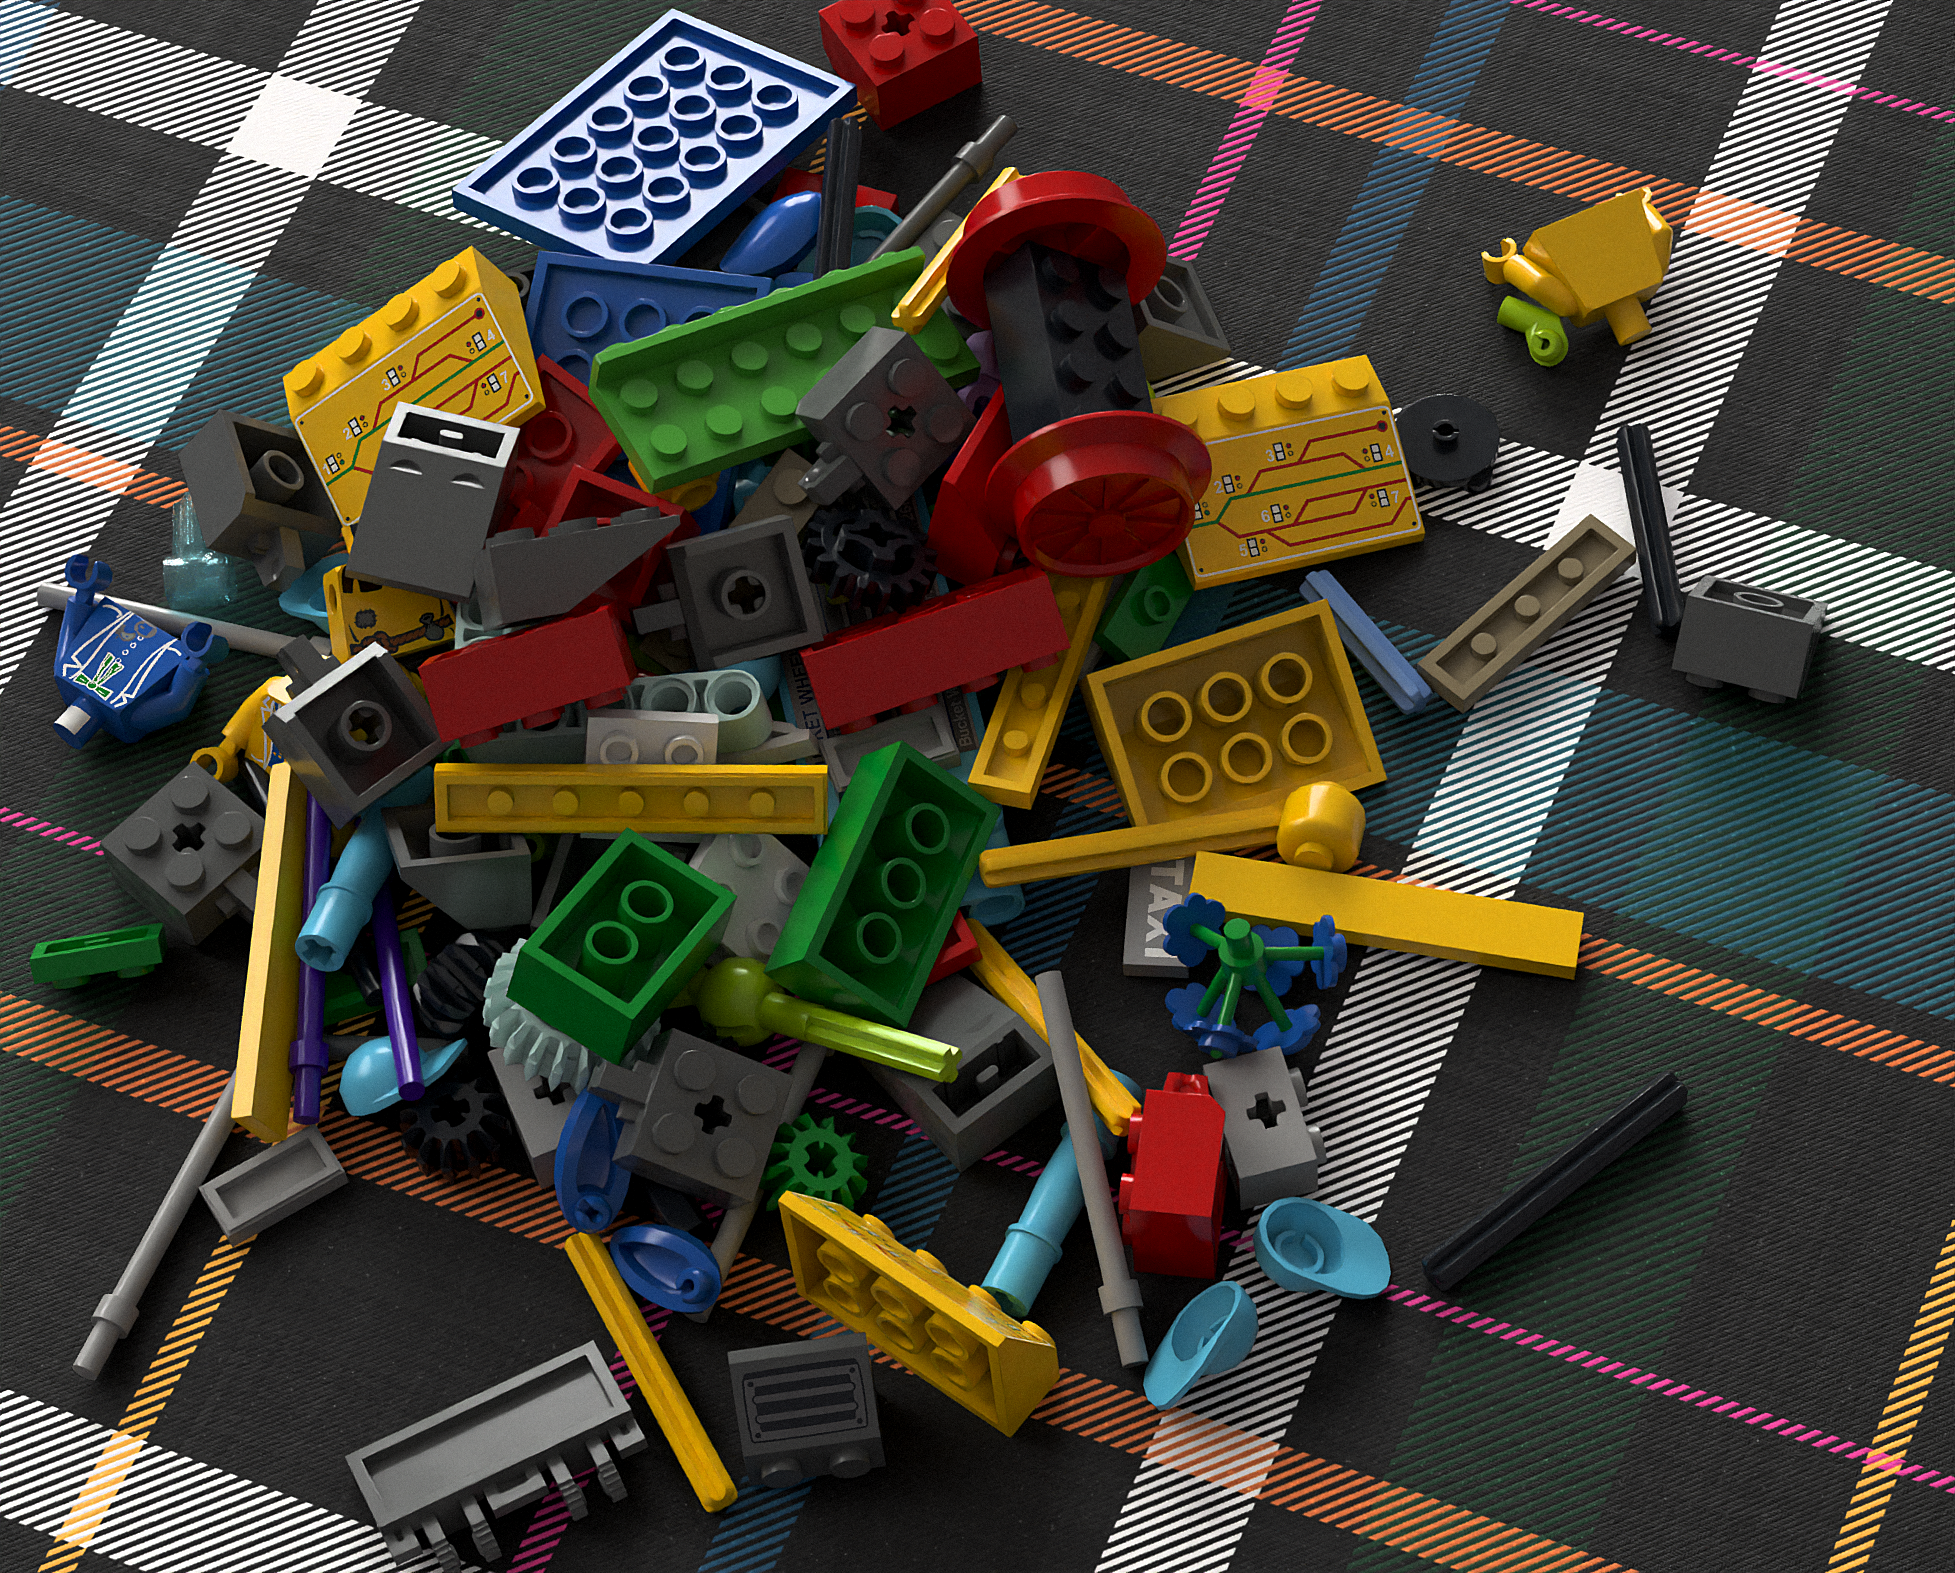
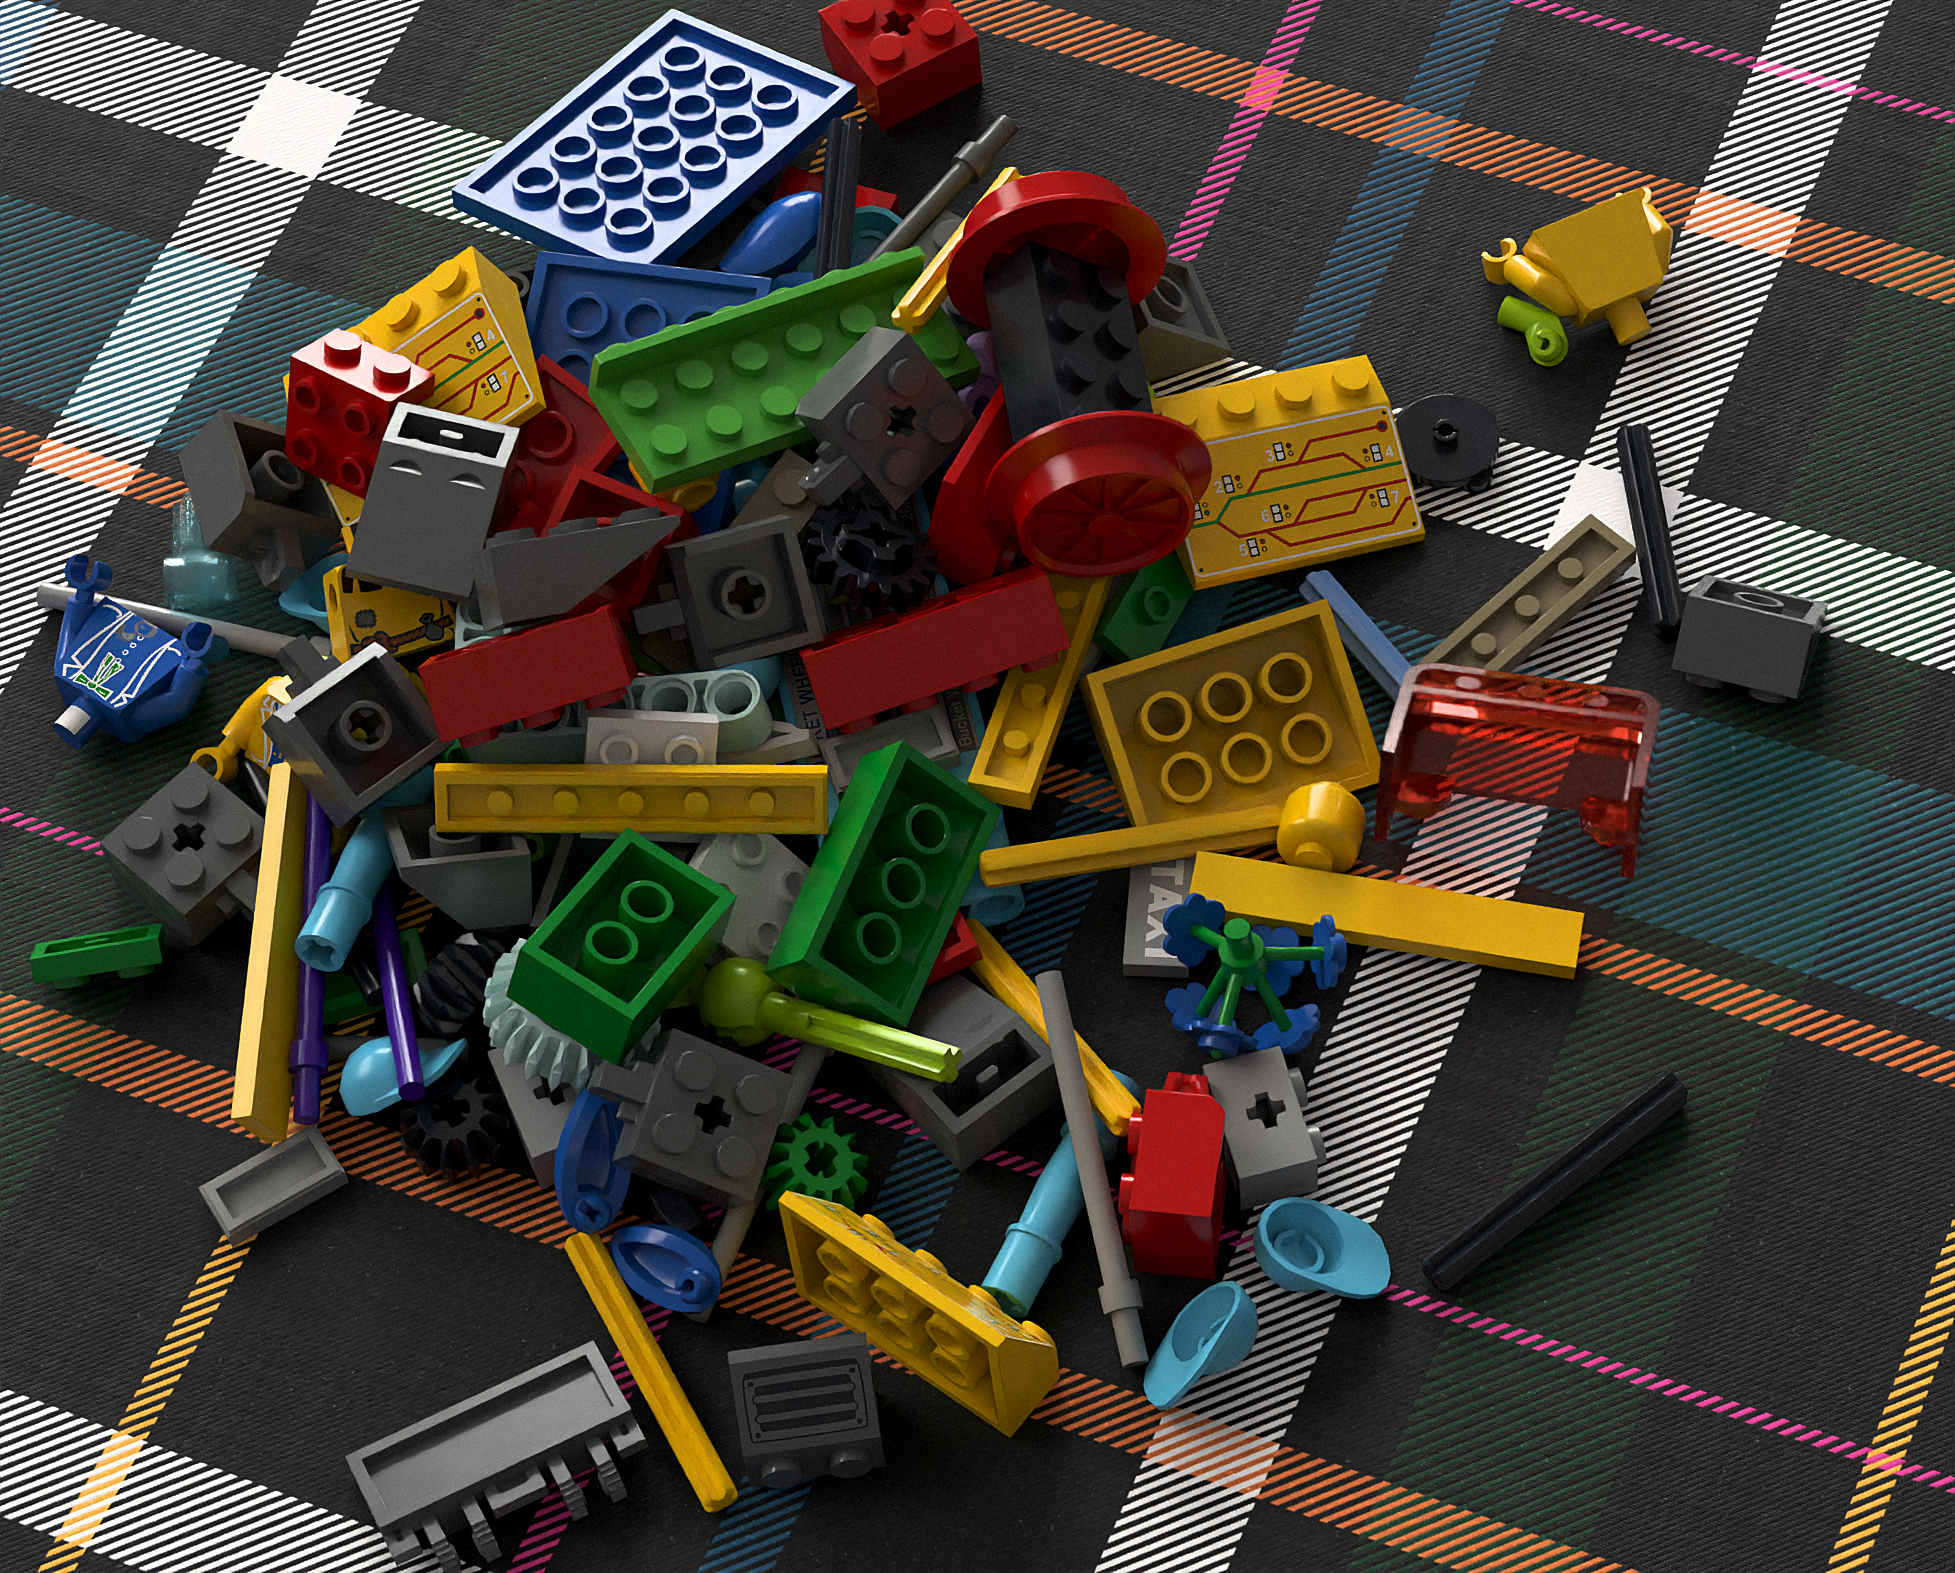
light grey bar [72,1069,236,1380] -> none
none -> red bracket [284,328,435,500]
none -> clear red windscreen [1373,663,1661,878]

